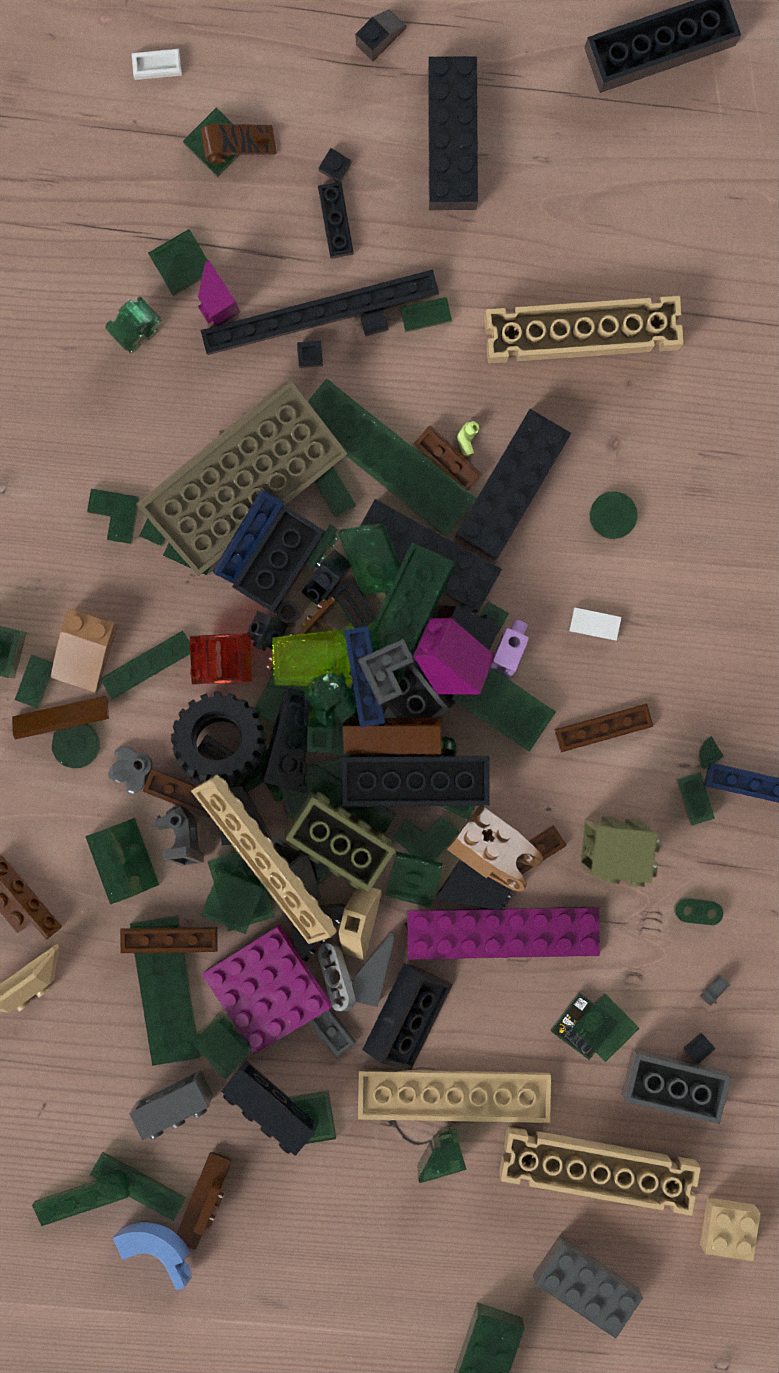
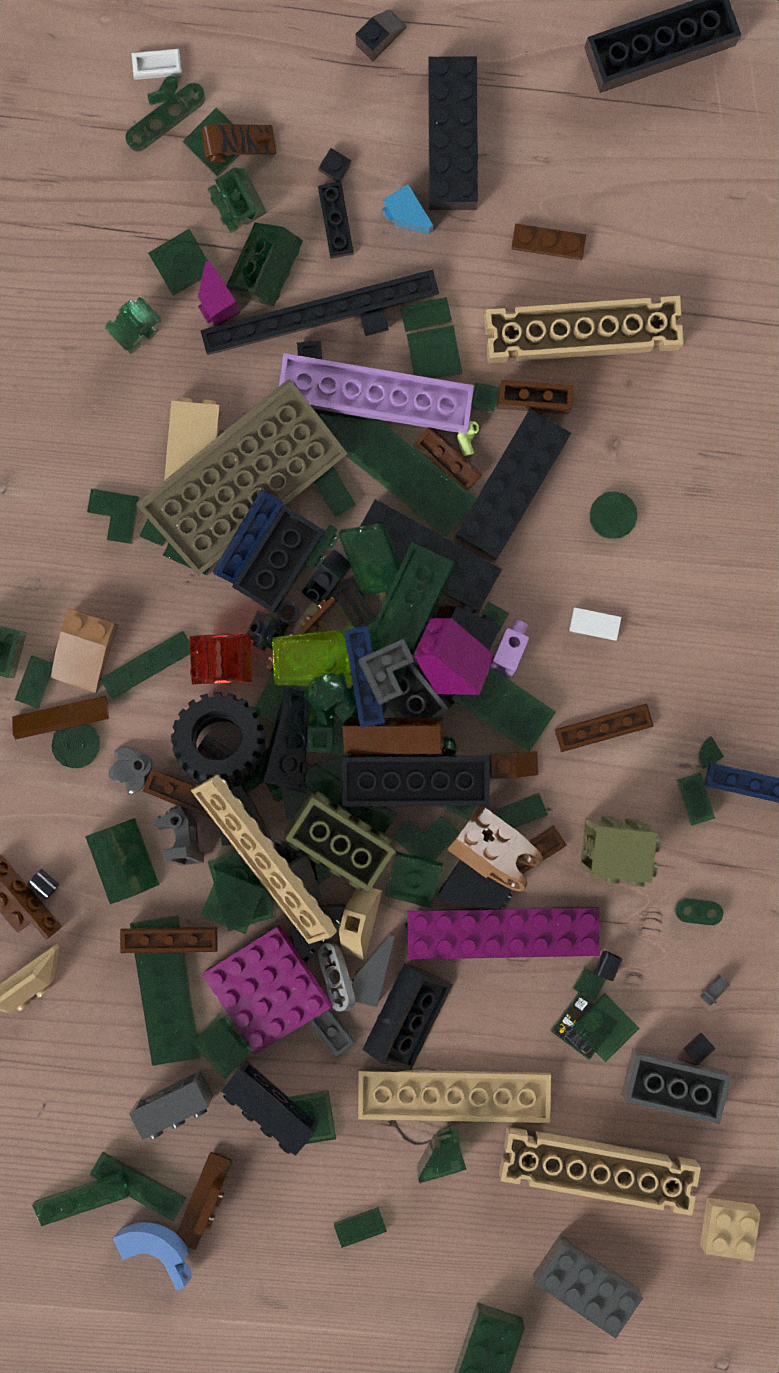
none -> black beam [27,869,60,901]
none -> clear green beam [125,83,205,152]
none -> clear green arm [147,75,178,105]
none -> tan panel [164,397,222,481]
none -> clear green brick [208,168,268,233]
none -> clear green slope [226,222,303,307]
none -> lavender plate [279,353,474,434]
none -> clear green tile [334,1207,387,1248]
none -> dark azure slope [382,184,433,234]
none -> clear green tile [406,325,462,379]
none -> clear green plate [471,382,499,412]
none -> reddish brown slope [489,751,538,779]
none -> clear green tile [494,792,548,828]
none -> reddish brown brick [497,380,574,414]
none -> reddish brown plate [511,223,586,260]
none -> clear green tile [573,967,606,1001]
none -> black beam [593,950,623,981]

